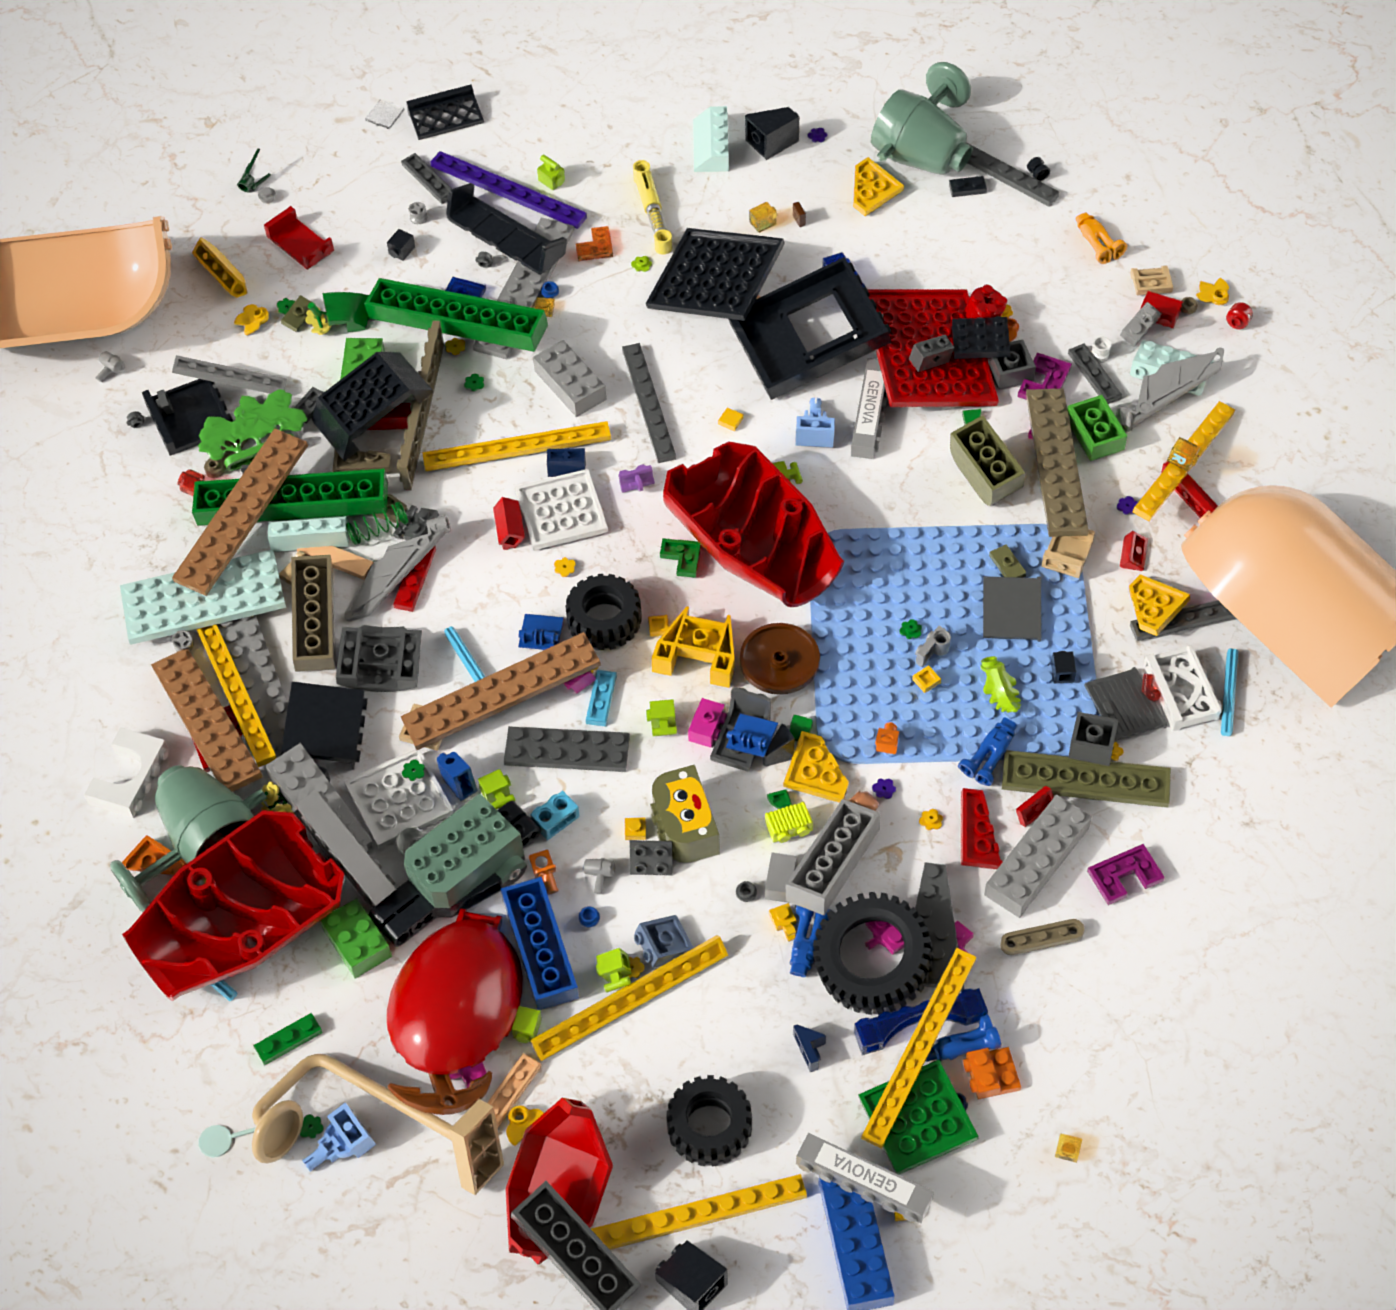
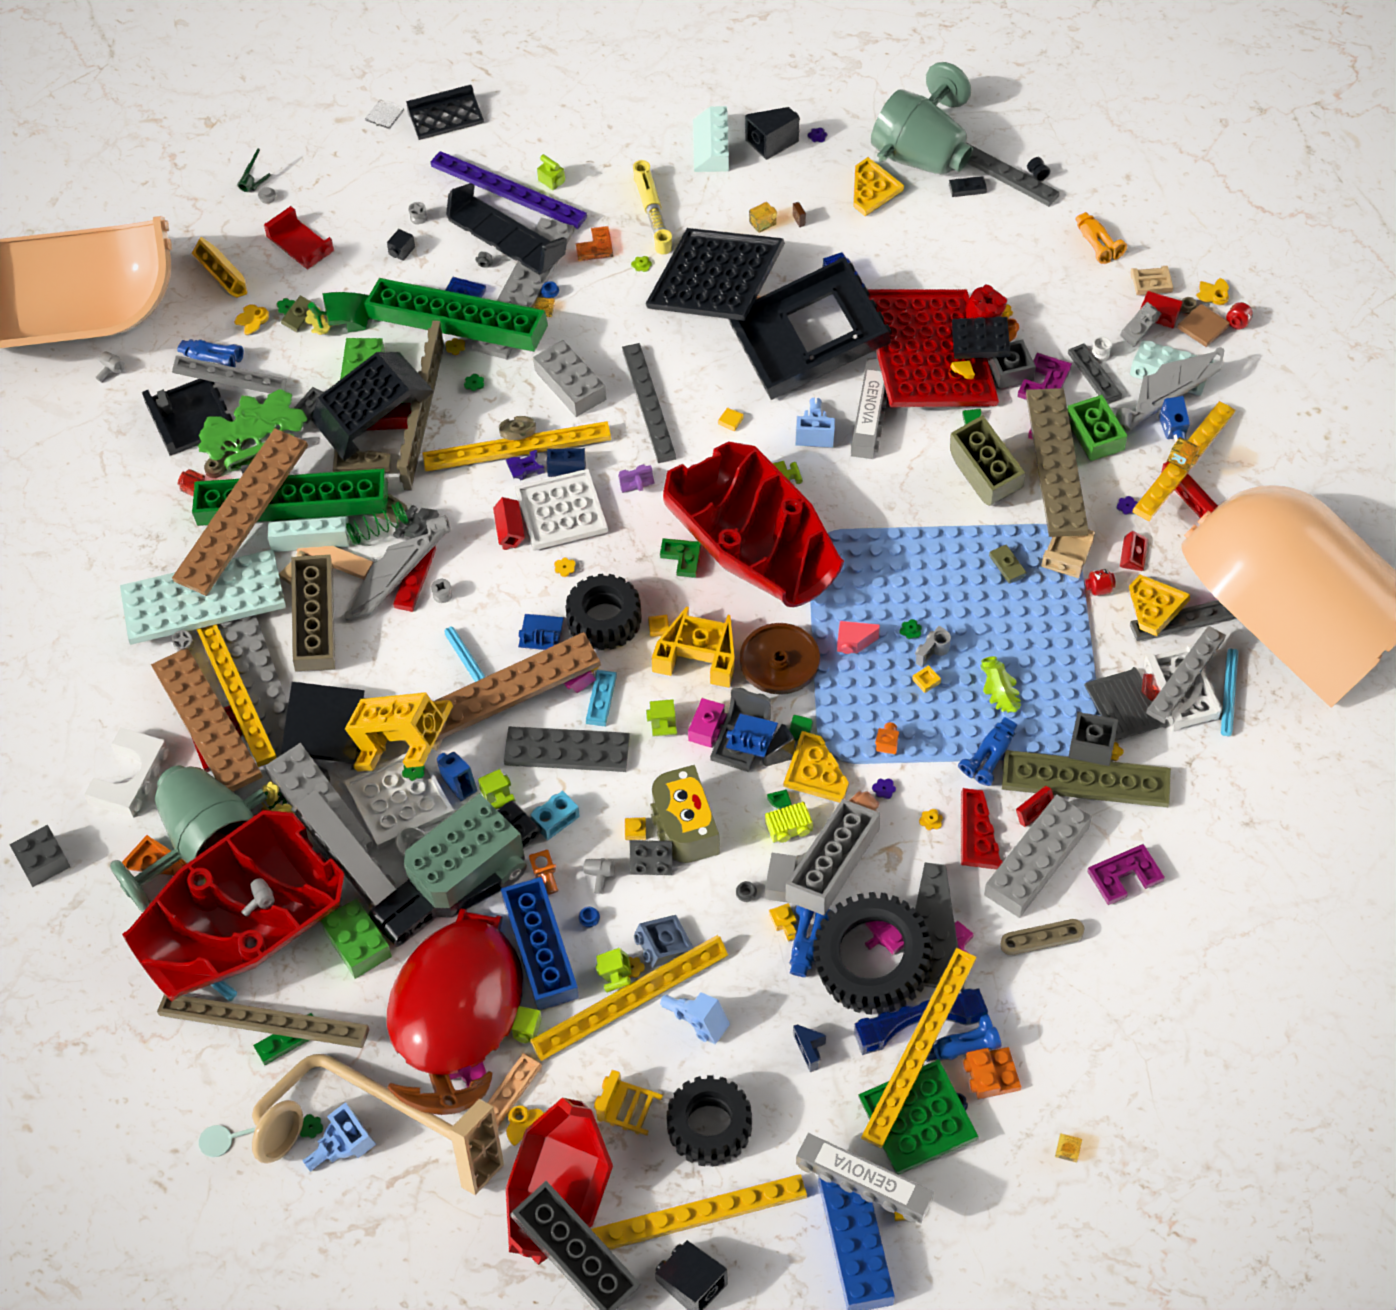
dark grey plate [126,411,145,428] -> none
dark grey slope [336,625,422,692] -> none
dark grey tile [401,153,452,204] -> none
dark grey brick [909,335,955,372] -> none
dark grey piece [983,576,1041,642] -> none
black brick [1051,651,1076,684] -> none
none -> dark grey brick [9,824,71,887]
none -> dark tan plate [157,995,370,1048]
none -> blue piece [177,339,244,368]
none -> light grey piece [242,878,275,917]
none -> yellow piece [345,692,453,772]
none -> light grey wheel [431,578,452,603]
none -> dark tan tile [499,416,537,440]
none -> dark purple piece [506,450,545,481]
none -> yellow plate [594,1069,663,1136]
none -> light blue brick [660,992,730,1044]
none -> coral slope [837,621,880,654]
none -> yellow tile [951,361,975,379]
none -> red head [1085,569,1116,596]
none -> light grey plate [1146,625,1226,723]
none -> blue torso [1158,396,1190,445]
none -> medium nougat tile [1177,304,1230,347]

